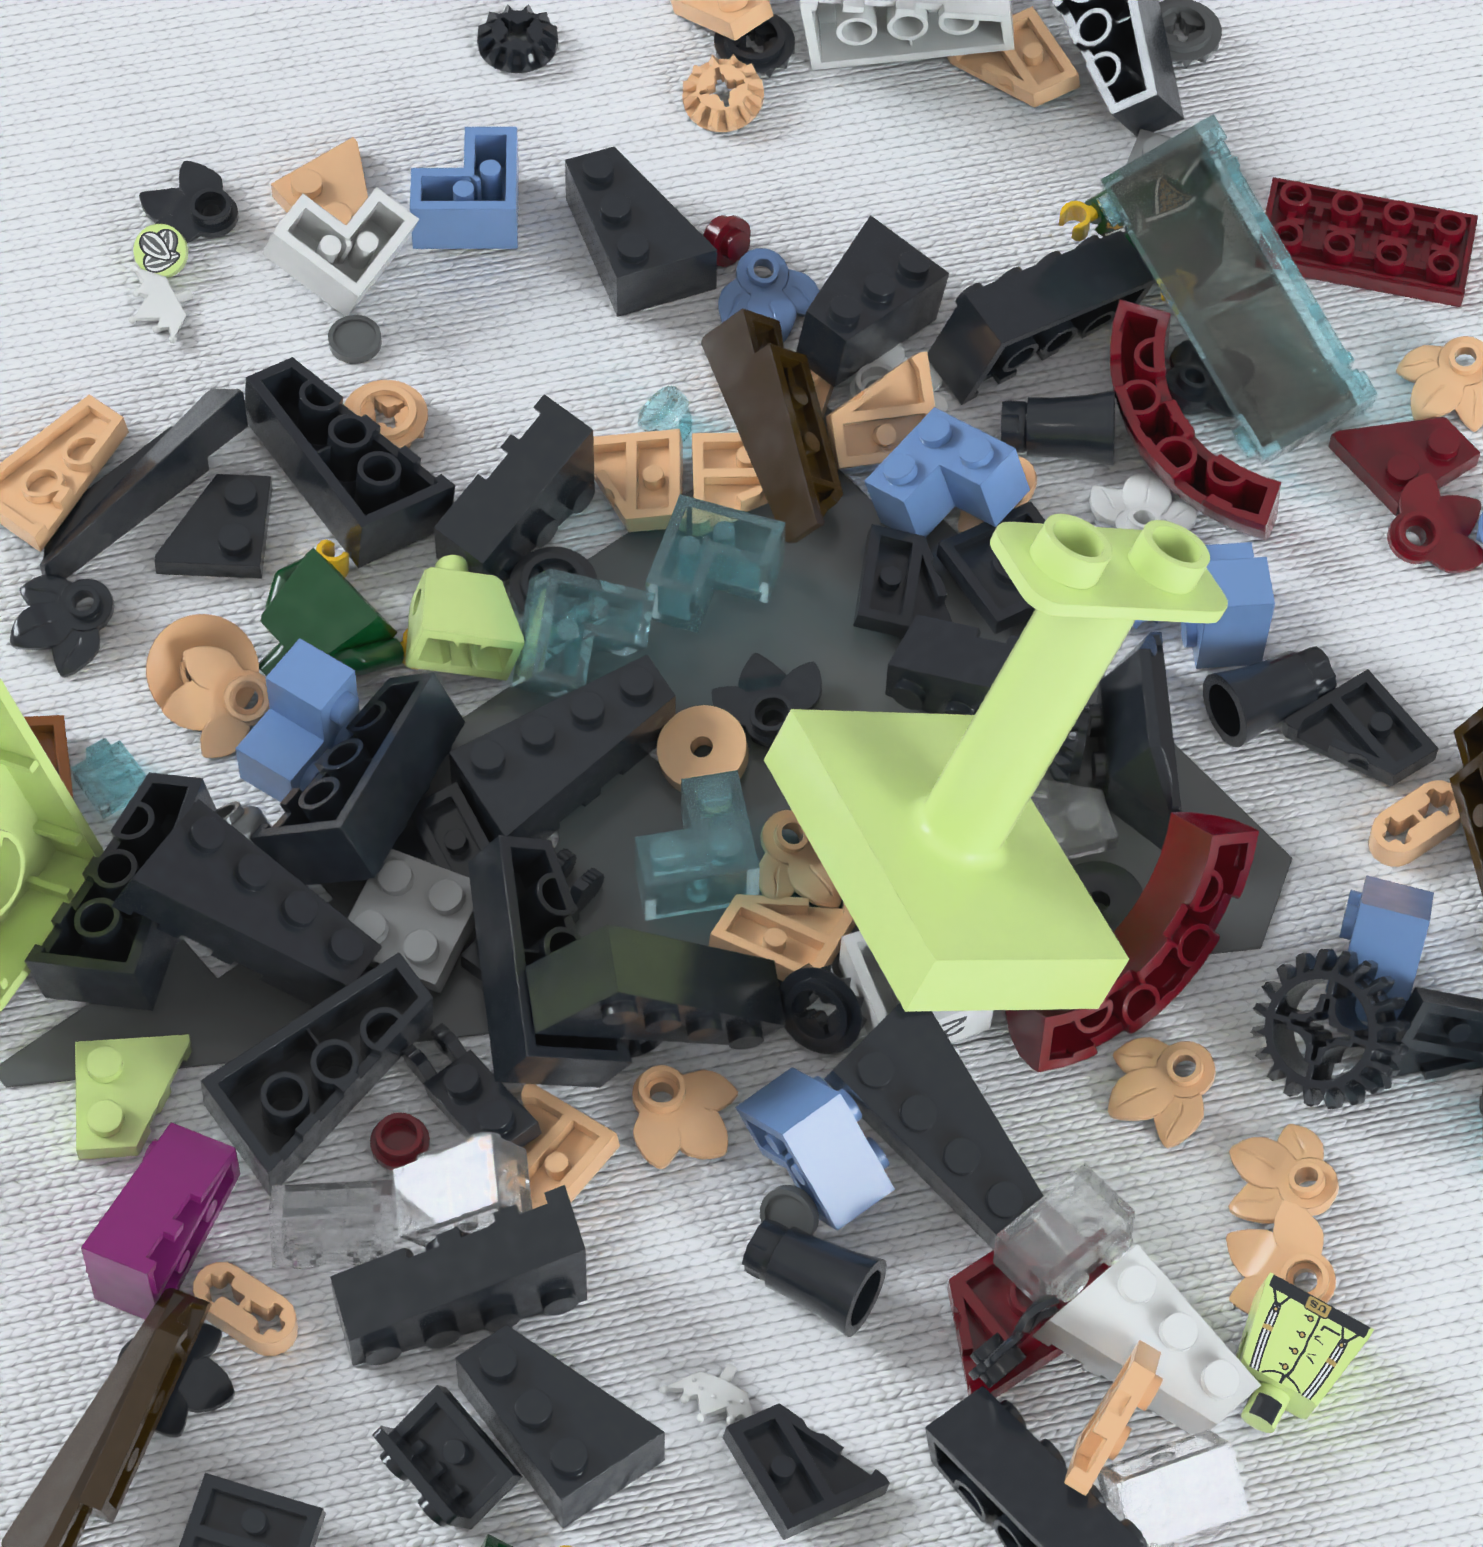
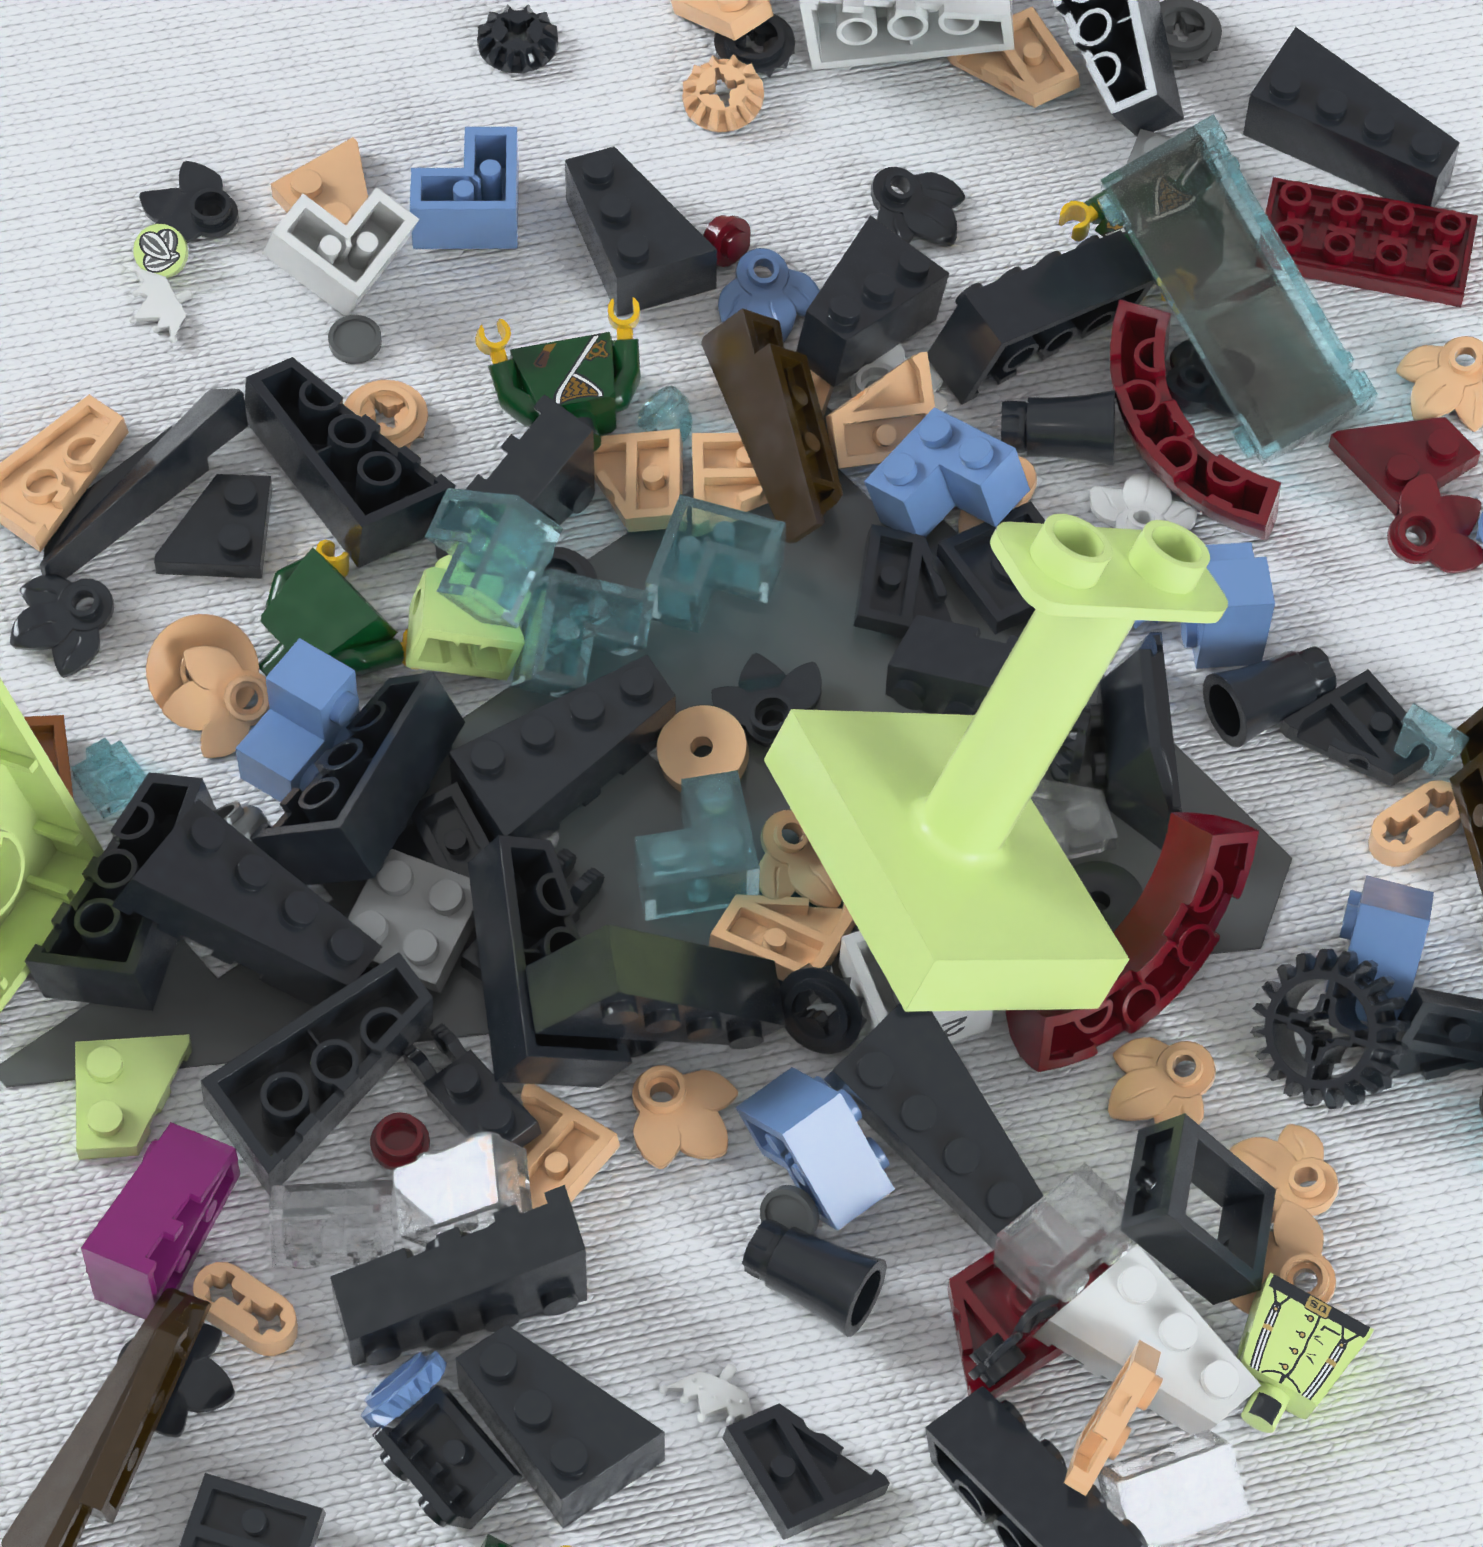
none -> medium blue gear [361,1351,447,1428]
none -> clear light blue brick [425,488,563,628]
none -> dark green torso [475,297,641,452]
none -> black plate [870,167,965,246]
none -> black window [1120,1113,1276,1305]
none -> black wedge [1243,27,1460,207]
none -> clear light blue tile [1393,703,1469,777]

